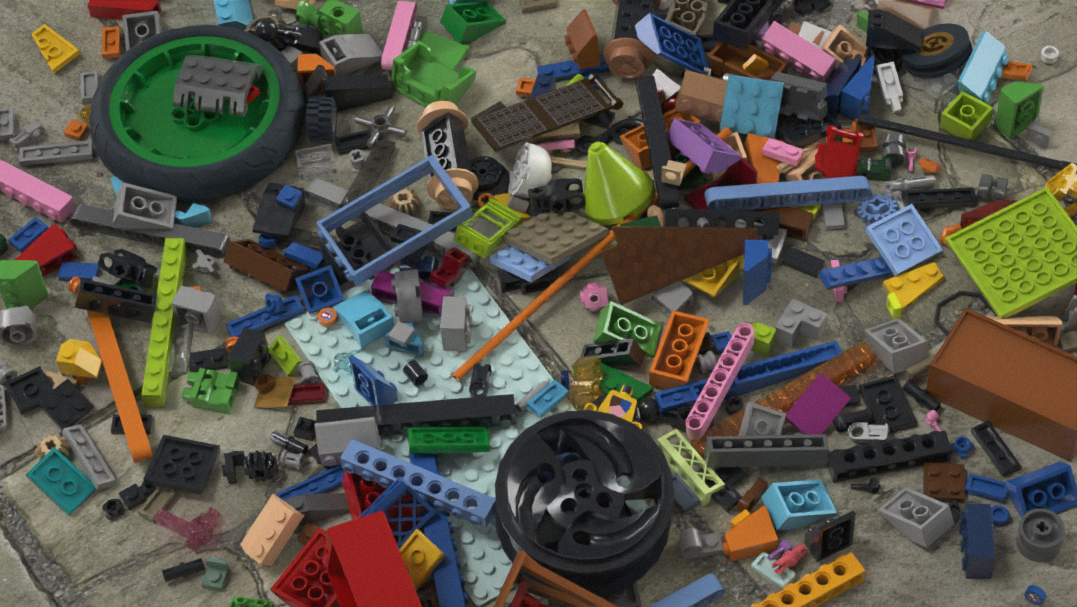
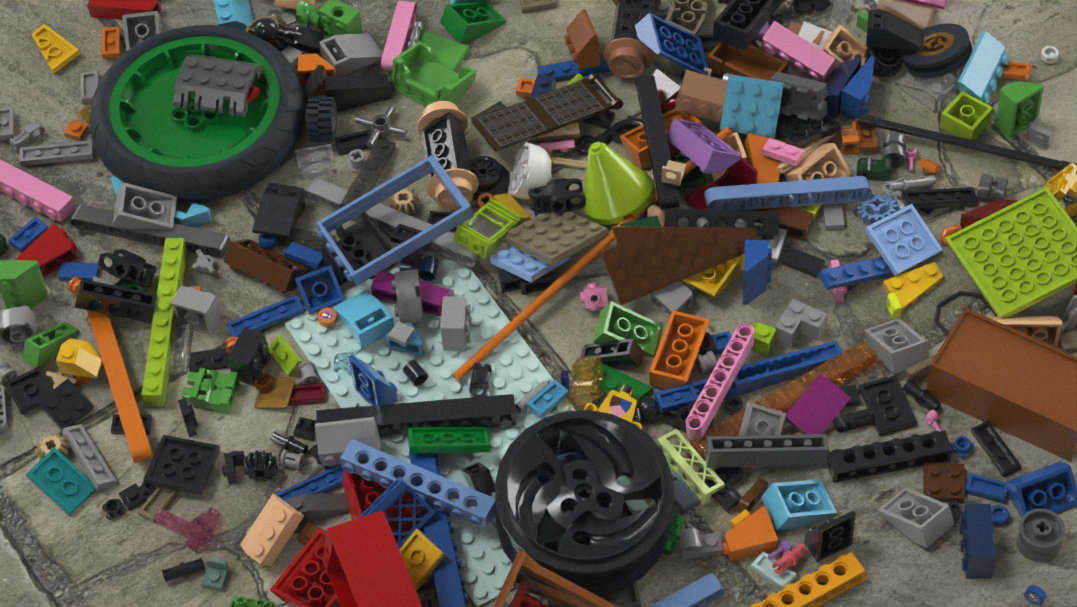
blue plate [265,293,283,313] -> none
blue plate [276,185,302,210] -> none
dark red brick [429,247,470,289] -> none
light grey slope [507,195,529,213] -> none
light orange tile [742,54,769,77] -> none
red piece [815,125,863,178] -> none
light grey piece [848,422,890,443] -> none
black hand [851,478,881,494] -> none
white hinge [875,62,903,114] -> none
none -> bright green slope [22,321,79,368]
none -> black plate [178,398,198,437]
none -> black slope [461,462,495,496]
none -> green pin [662,514,686,556]

